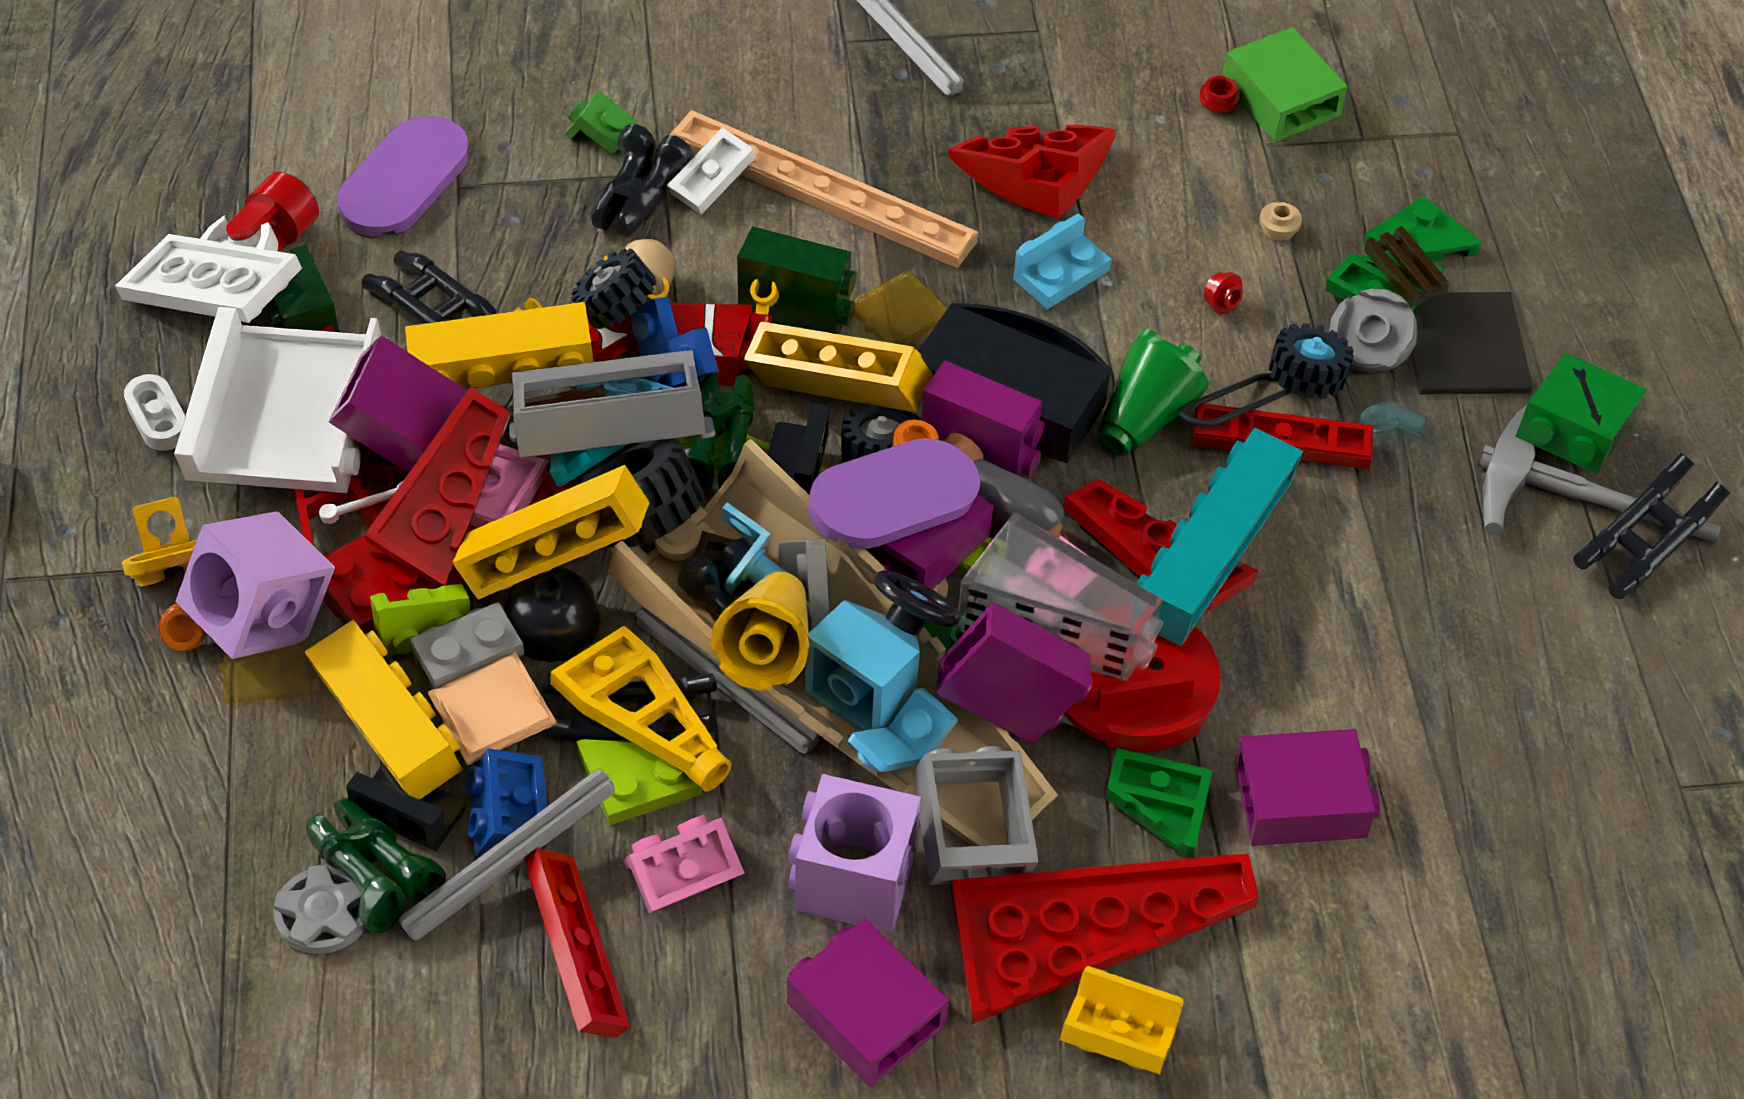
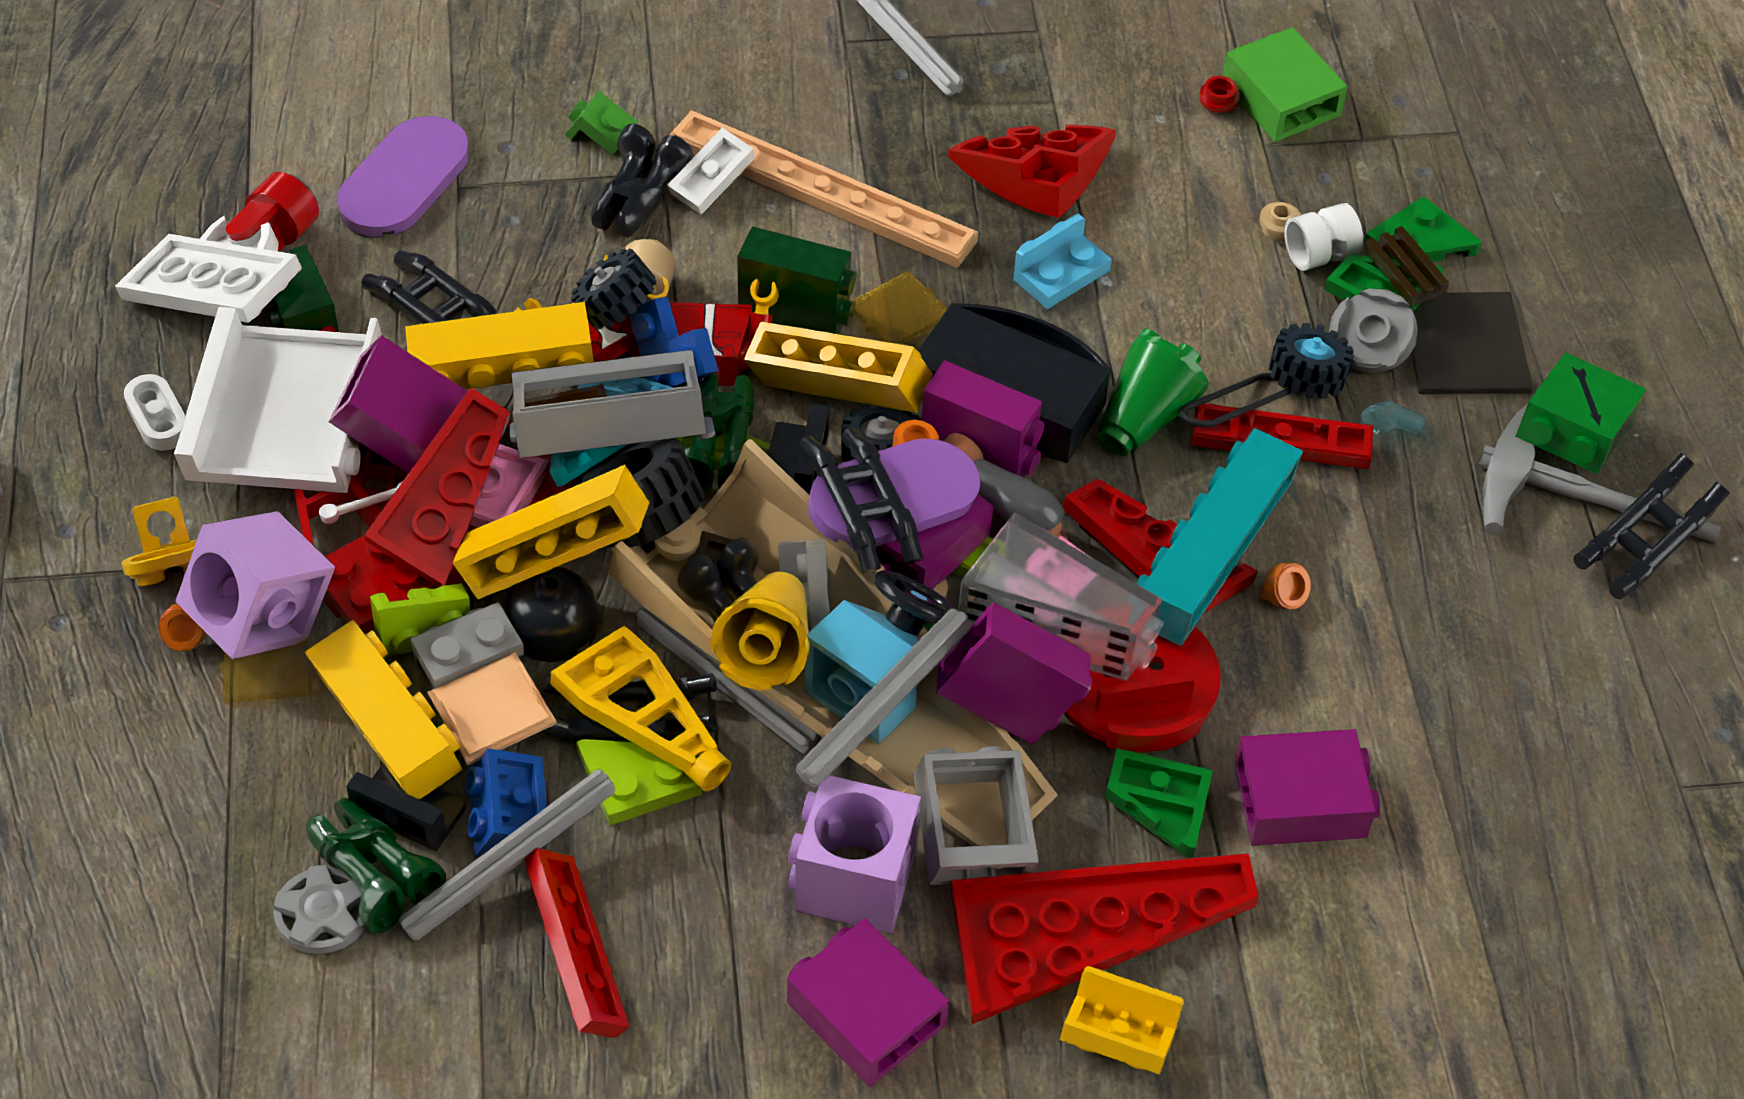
bright pink bracket [623,815,744,913] -> none
medium azure bracket [721,503,797,594] -> none
medium azure bracket [848,688,959,772] -> none
red plate [1204,272,1243,314] -> none
none -> light grey axle [796,609,971,788]
none -> black piece [799,428,924,574]
none -> orange tile [1260,562,1311,609]
none -> white wheel [1284,203,1363,271]

